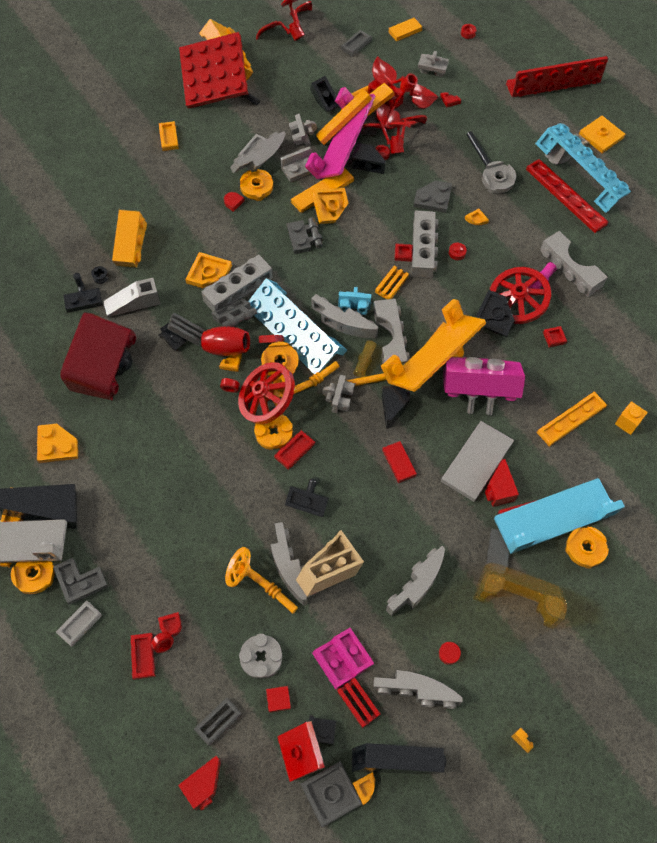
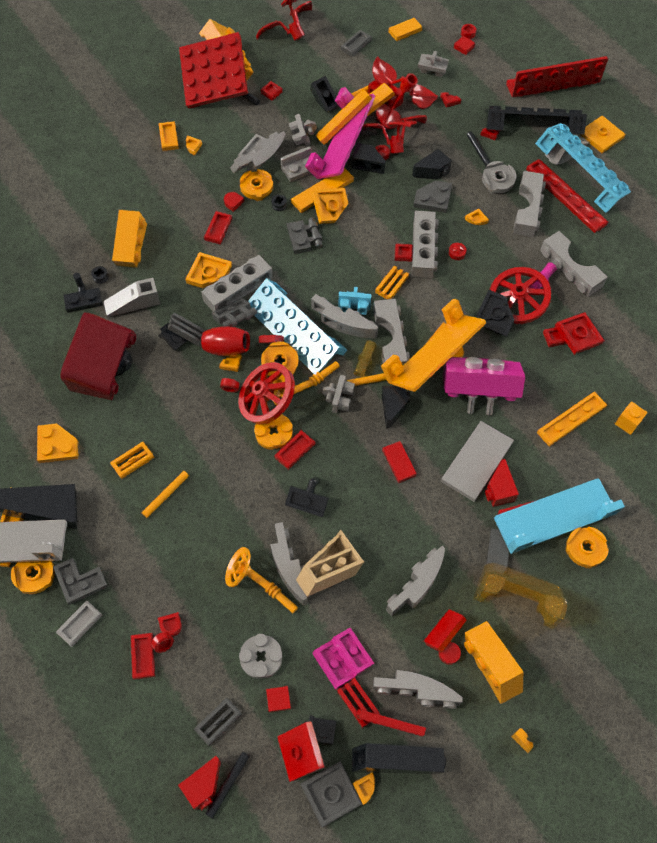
none -> light orange tile [110,442,154,479]
none -> light orange bar [142,471,189,518]
none -> light orange tile [186,136,202,155]
none -> red tile [204,211,232,245]
none -> black bar [205,751,250,819]
none -> red tile [260,81,283,101]
none -> black bush [271,194,287,211]
none -> red tile [356,709,426,737]
none -> black slope [412,149,452,179]
none -> red tile [424,609,467,653]
none -> red tile [453,36,475,55]
none -> light orange wedge [464,621,524,704]
none -> red tile [480,127,501,140]
none -> black bracket [485,106,587,134]
none -> light grey arch [513,171,546,237]
none -> red plate [555,312,605,355]

